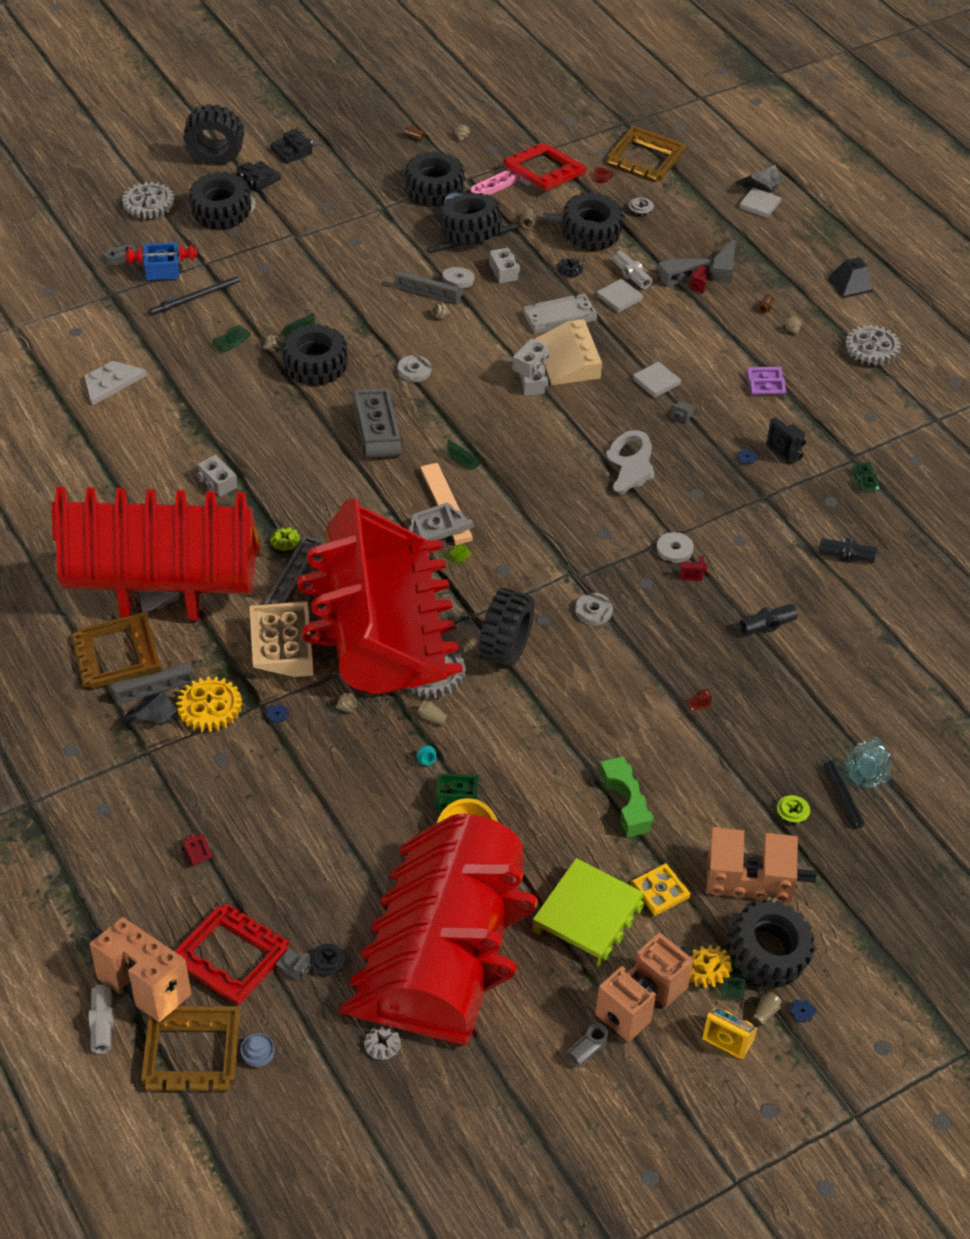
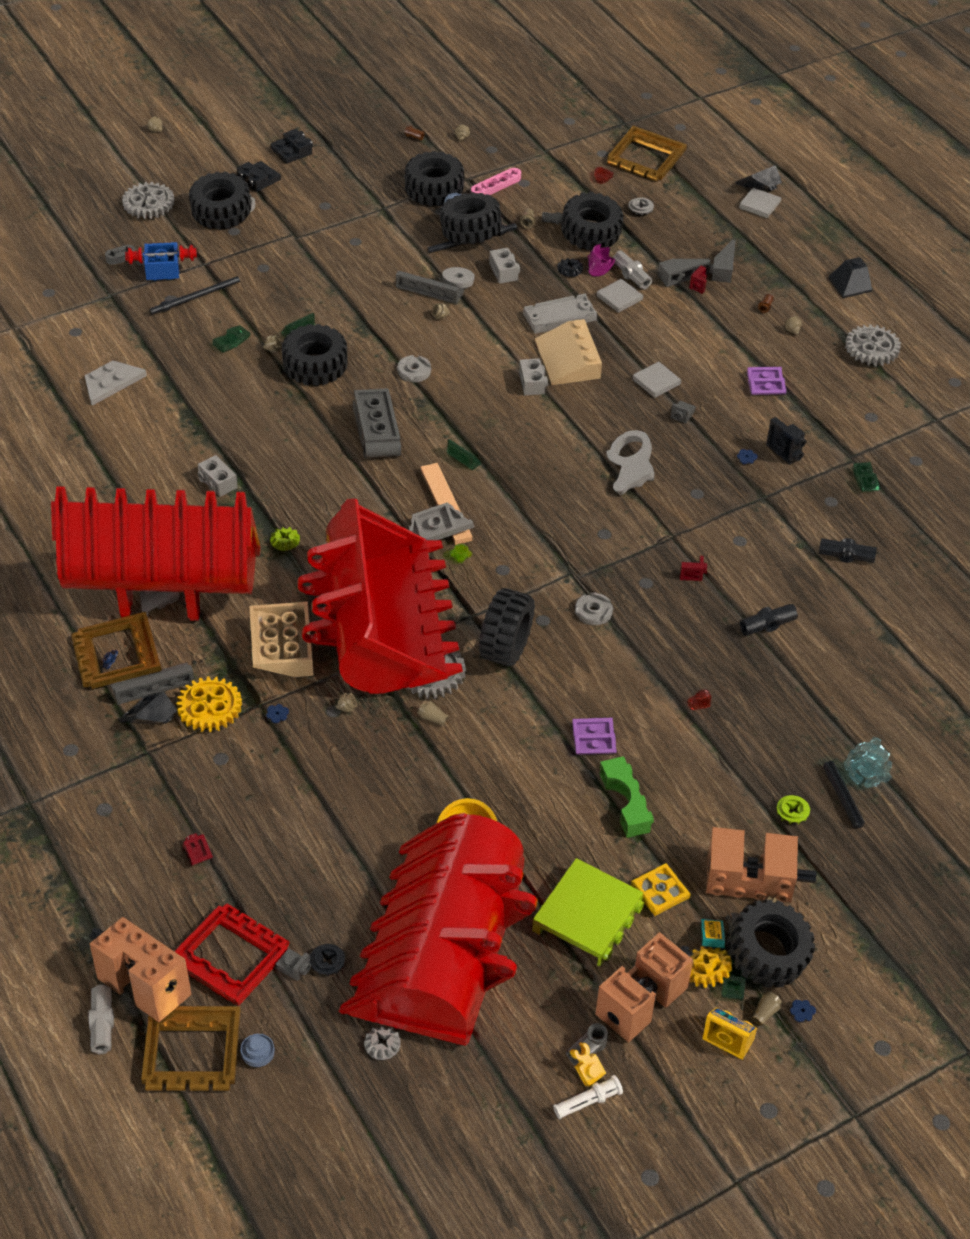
black tyre [183,104,245,165] -> none
dark grey tile [263,536,322,605] -> none
teal plate [416,745,436,766] -> none
dark green plate [435,773,478,811] -> none
red hinge [503,143,587,191] -> none
light grey brick [512,338,550,378] -> none
light grey tile [656,532,694,563] -> none
none -> dark blue plant [102,650,118,670]
none -> dark tan plate [147,116,162,132]
none -> white pin [553,1075,623,1119]
none -> yellow plate [570,1042,606,1087]
none -> medium lavender slope [572,718,616,755]
none -> magenta hair [587,244,615,277]
none -> tile [701,919,725,948]

